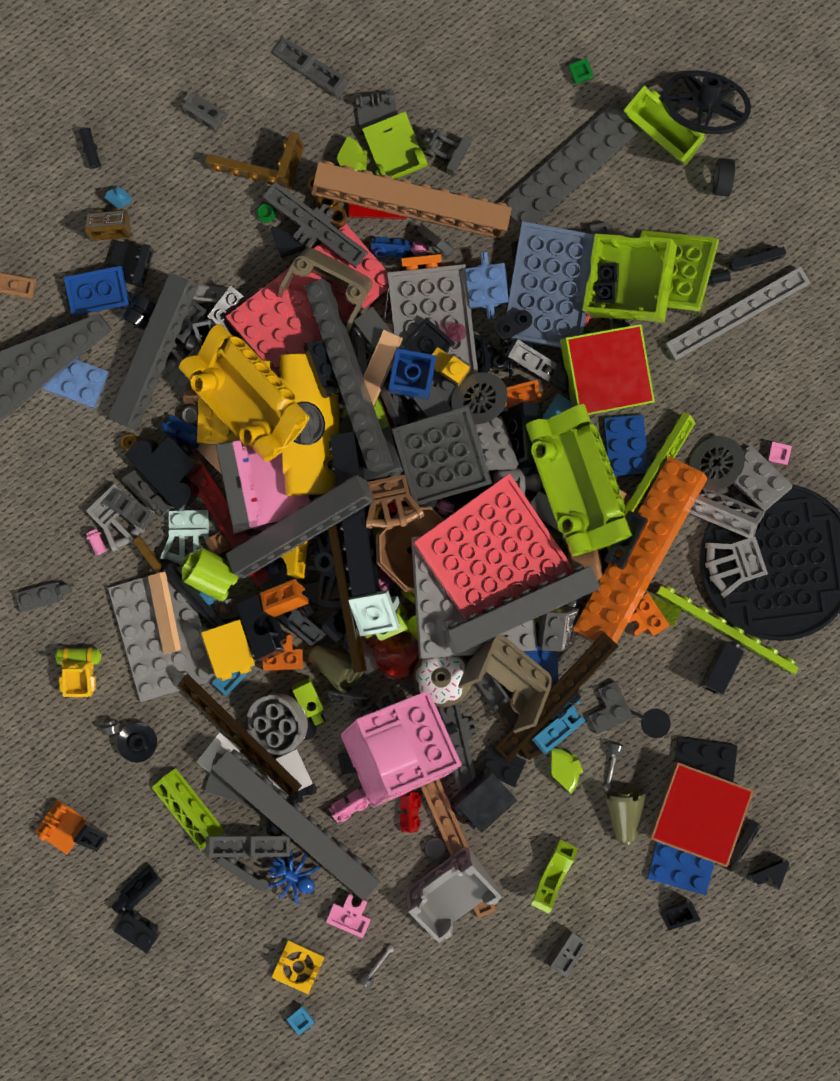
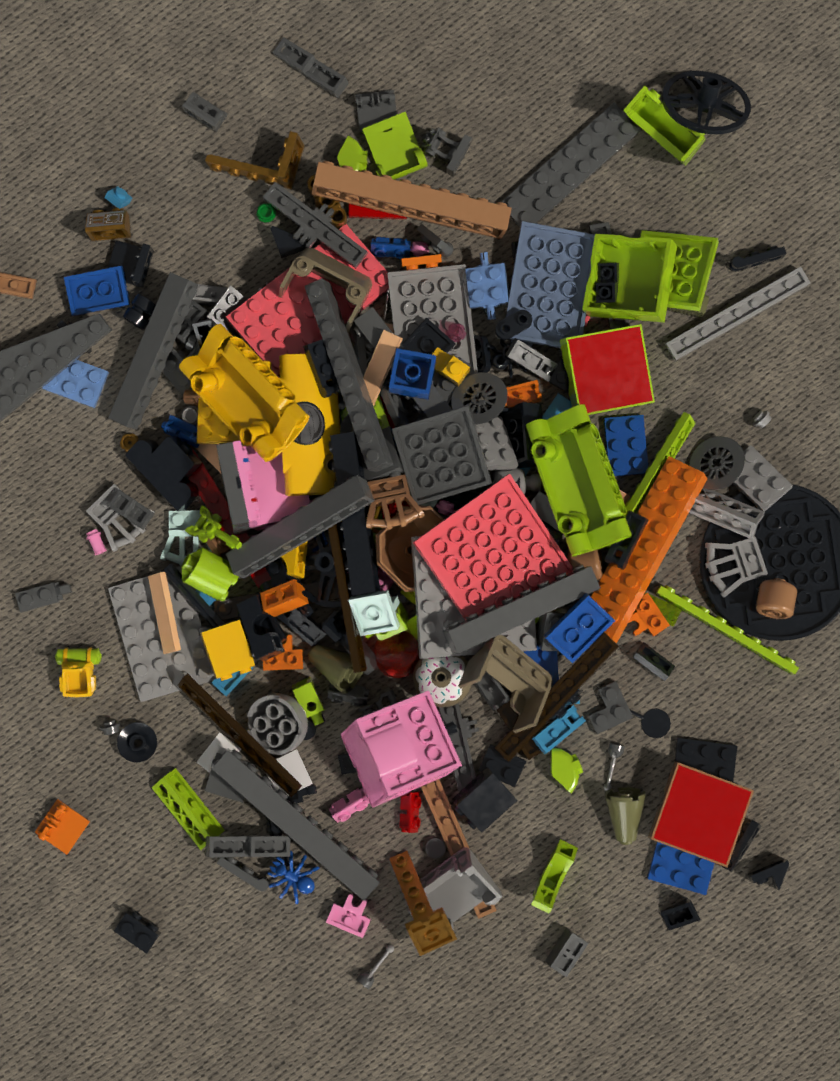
black slope [71,818,109,852] -> none
black pin [79,128,102,169] -> none
black hinge [111,864,163,916] -> none
dark grey hinge [122,468,170,518] -> none
pearl gold tile [133,536,164,573] -> none
yellow piece [272,940,325,994] -> none
dark azure plate [286,1005,315,1035] -> none
green plate [568,58,594,85] -> none
black brick [700,641,745,695] -> none
black pin [707,269,731,287] -> none
black tyre [713,158,735,197] -> none
bright pink plate [767,442,792,466] -> none
none -> lime piece [185,505,242,549]
none -> pearl gold bracket [389,851,457,956]
none -> blue plate [544,593,615,663]
none -> black plate [633,642,675,681]
none -> light grey plate [753,410,772,429]
none -> medium nougat head [756,578,797,619]

